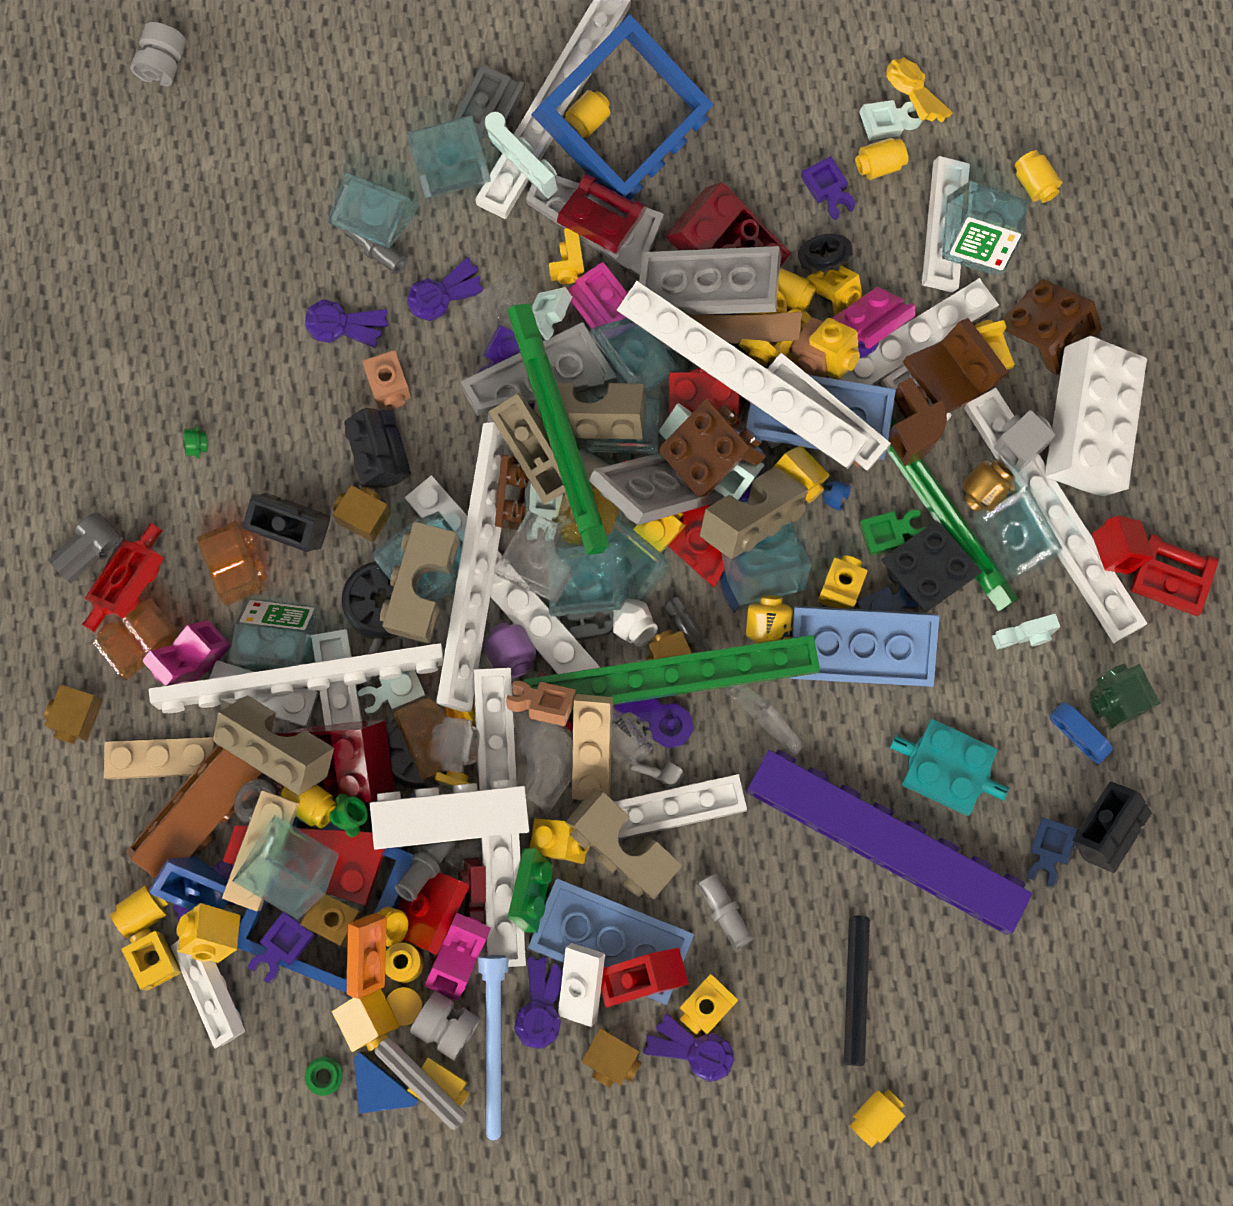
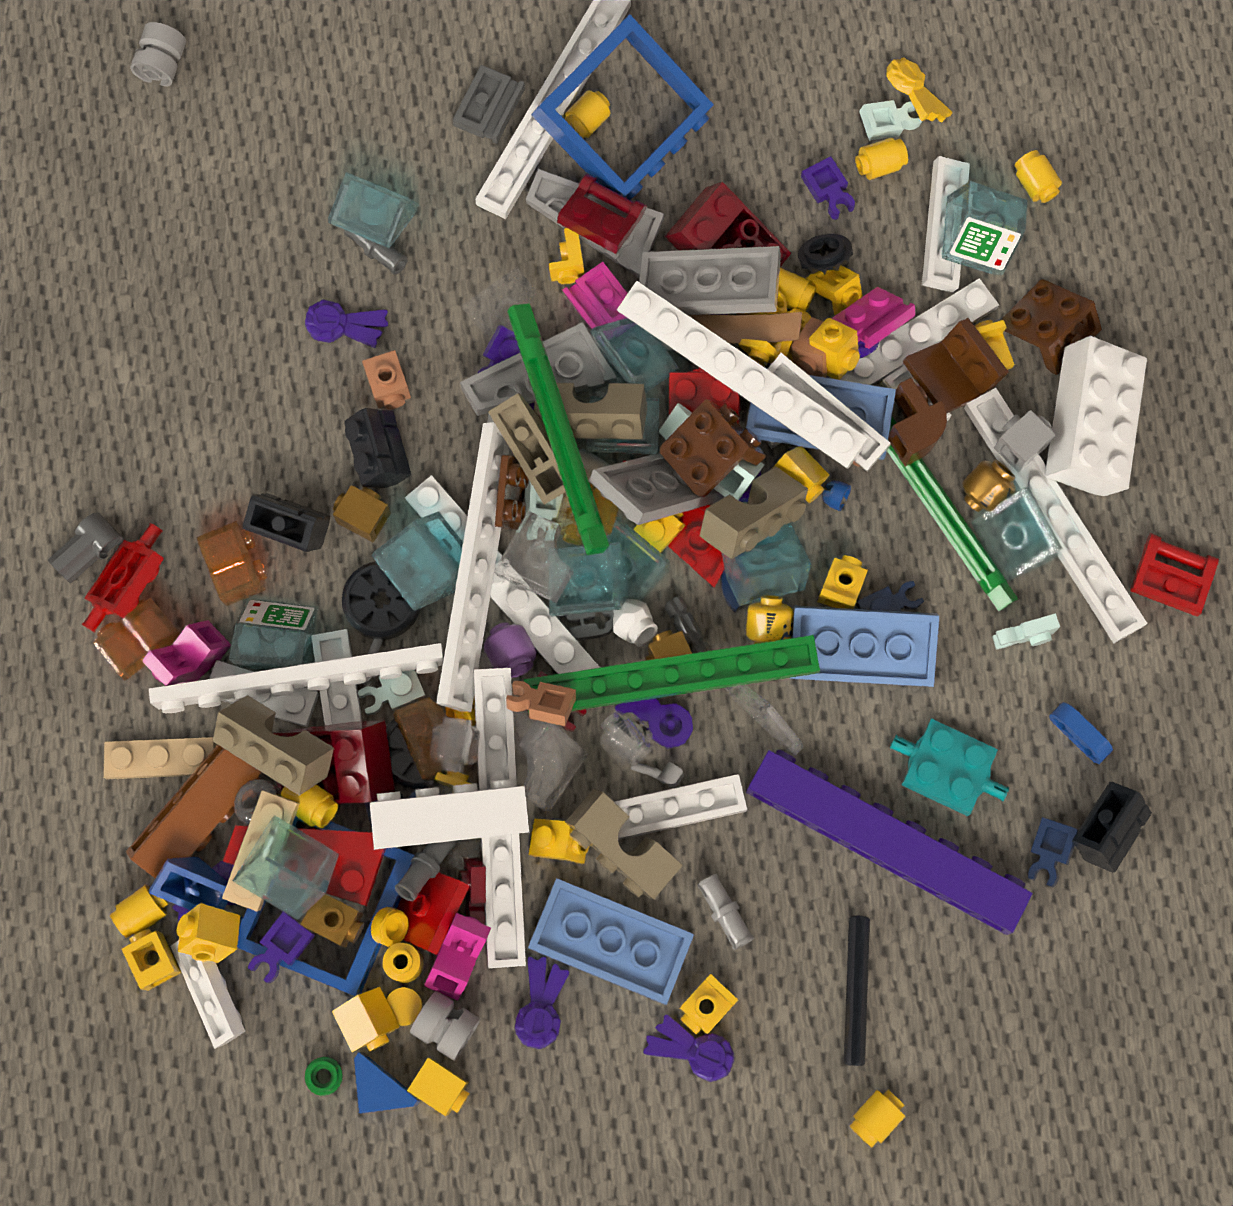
pearl gold brick [44,685,103,745] -> none
green plate [184,425,207,459] -> none
green plate [329,794,368,837] -> none
orange plate [347,913,387,999] -> none
light grey axle [375,1038,467,1130] -> none
dark tan arch [380,521,460,644] -> none
clear light blue slope [406,115,491,199] -> none
dark purple piece [407,257,484,321] -> none
light blue piece [478,955,509,1141] -> none
light aqua plate [485,112,558,198] -> none
green plate [508,848,552,933] -> none
light aqua plate [532,287,572,340] -> none
white plate [558,943,605,1027] -> none
tan plate [572,694,613,800] -> none
pearl gold brick [581,1028,642,1088] -> none
red slope [601,947,689,1007] -> none
green plate [859,510,926,557] -> none
black hinge [881,520,983,613] -> none
clear green brick [1089,663,1161,730] -> none
red brick [1092,516,1154,575] -> none

